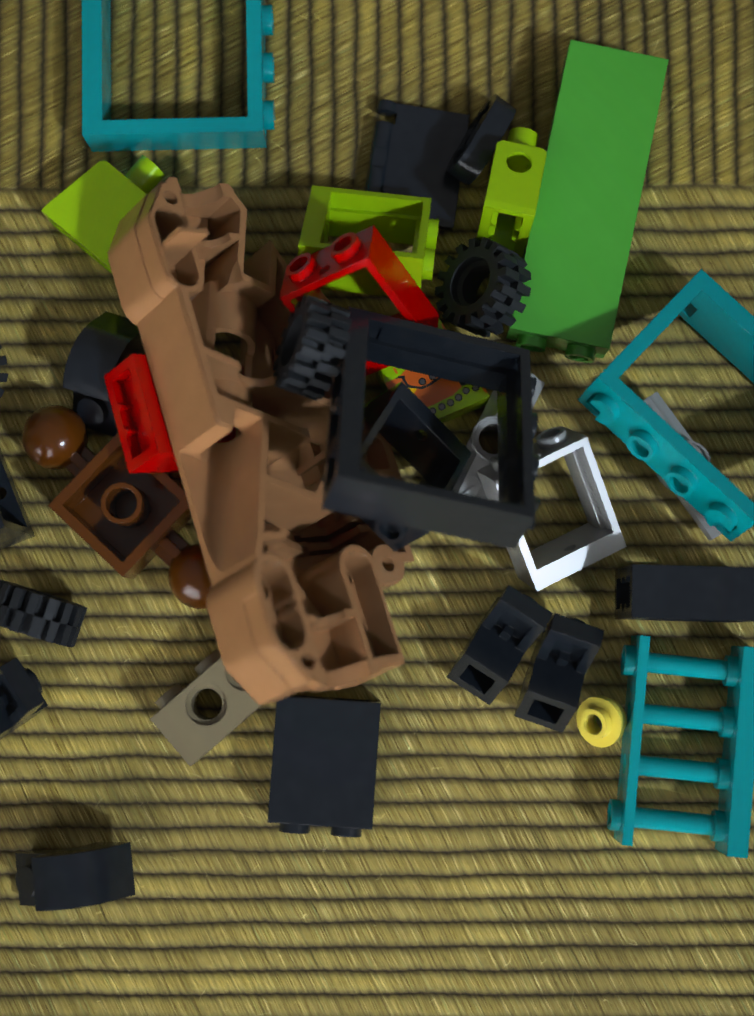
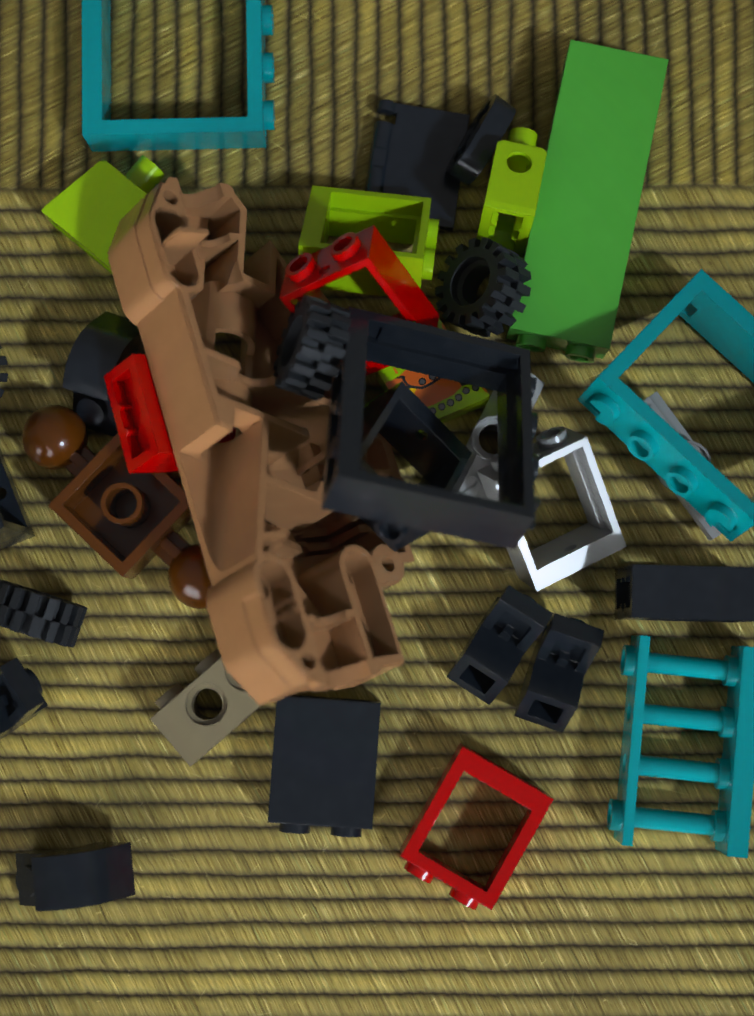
light yellow plate [576,695,627,748] -> none
none -> red window [400,743,554,910]

